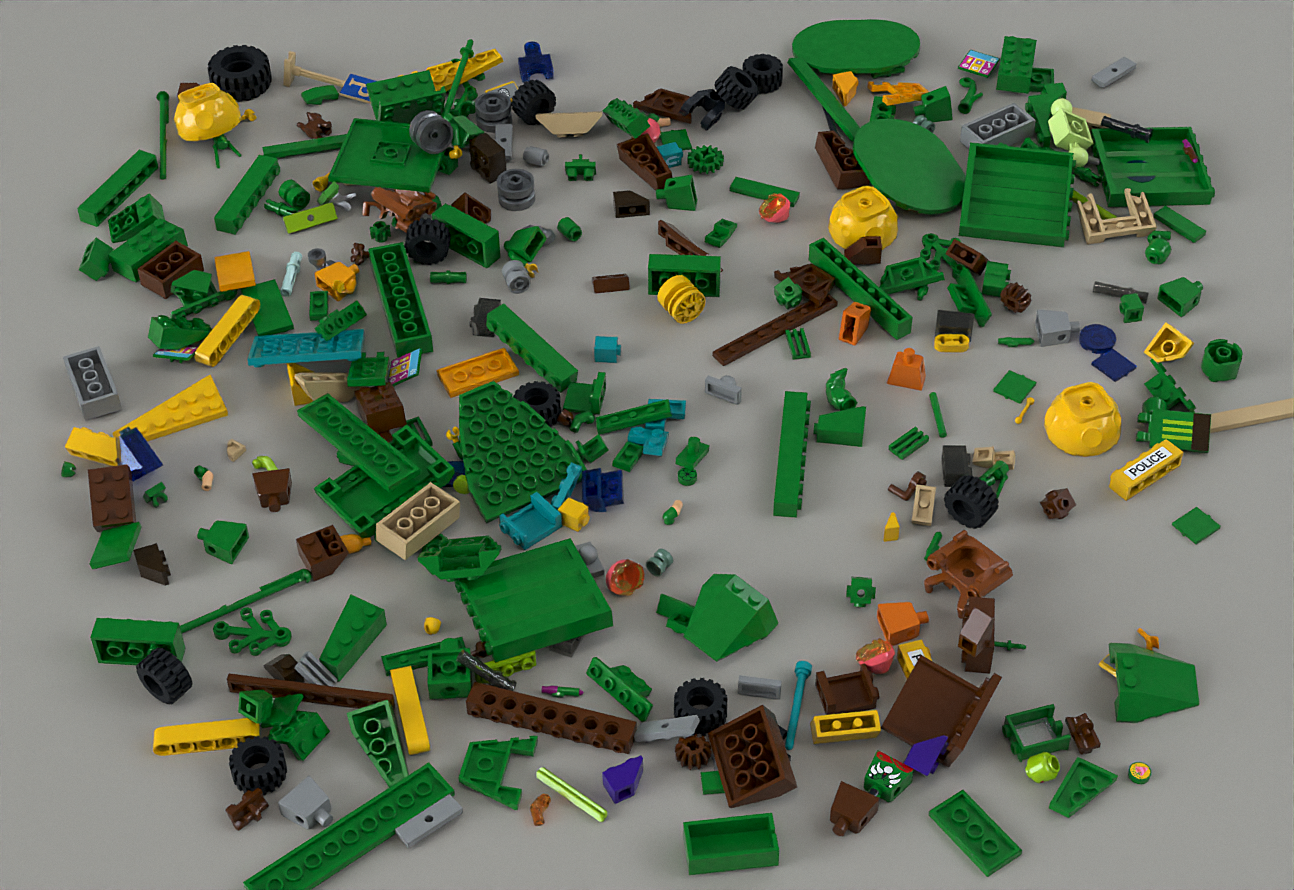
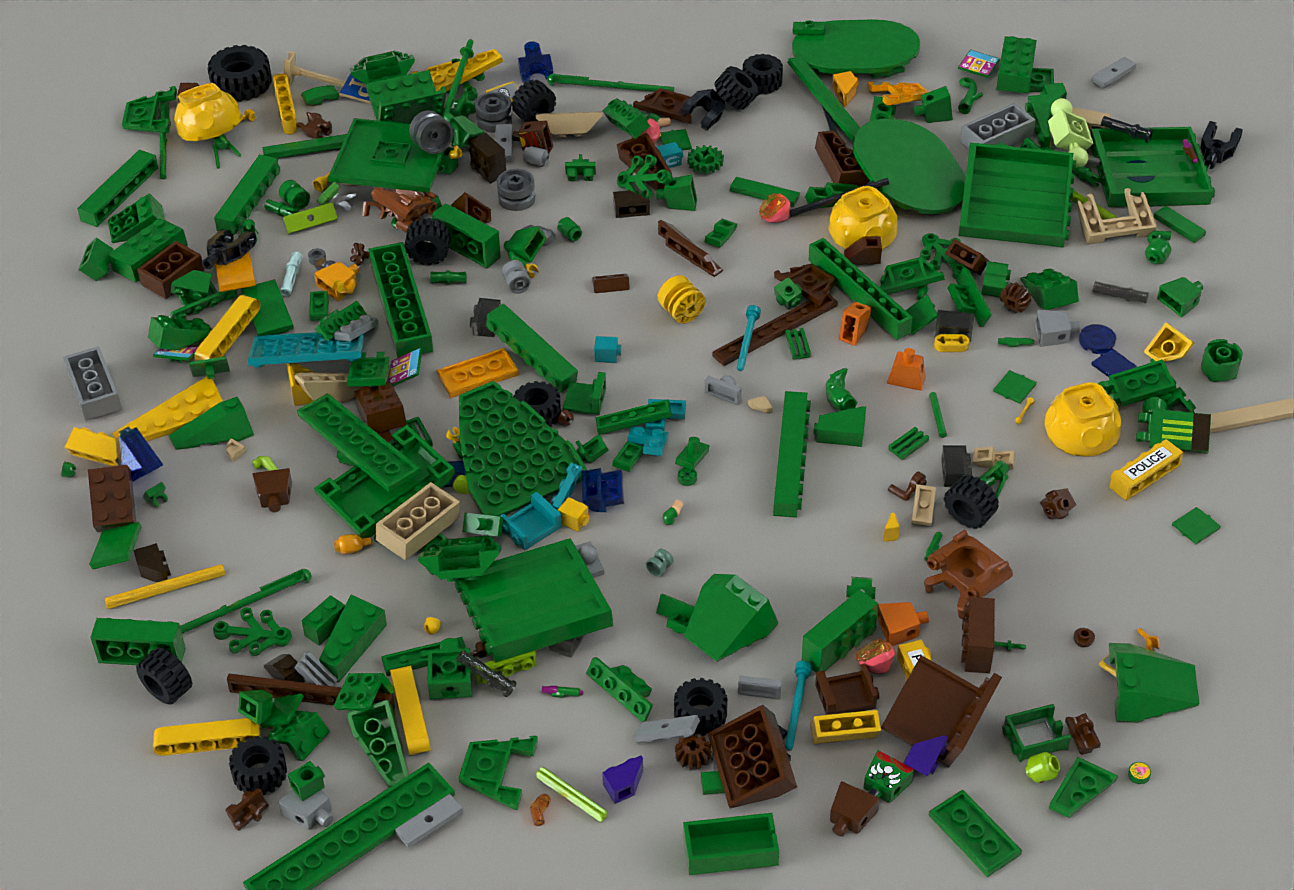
arm [194,465,213,491] -> none
green torso [197,520,249,564] -> none
reddish brown slope [296,525,349,581] -> none
green gear [370,221,391,243] -> none
reddish brown brick [466,682,637,754] -> none
green arm [569,411,595,433] -> none
clear yellow hair [606,559,645,595] -> none
green brick [648,254,721,297] -> none
sand green wheel [913,115,935,133] -> none
reddish brown slope [958,605,995,657] -> none
green brick [1119,293,1144,323] -> none
none -> yellow axle [105,564,225,609]
none -> green wing [122,86,177,133]
none -> green wedge [169,396,254,450]
none -> green piece [189,356,230,379]
none -> black piece [202,229,257,270]
none -> green piece [241,219,259,242]
none -> yellow beam [273,73,298,135]
none -> green brick [288,761,325,801]
none -> green brick [301,595,345,646]
none -> light grey tile [334,315,379,341]
none -> green bracket [334,673,395,710]
none -> green wedge [350,50,415,84]
none -> green tile [462,513,503,537]
none -> reddish brown torso [512,120,554,154]
none -> green bar [547,73,674,92]
none -> green plant [617,155,672,199]
none -> teal piece [737,305,761,371]
none -> tan tile [748,395,772,413]
none -> black bar [789,178,890,217]
none -> green plate [793,20,825,35]
none -> green brick [801,589,878,673]
none -> green slope [805,182,858,208]
none -> green piece [905,295,939,335]
none -> green slope [1020,268,1079,310]
none -> reddish brown plate [1074,628,1095,648]
none -> green tile [1098,359,1176,407]
none -> black piece [1200,121,1243,169]

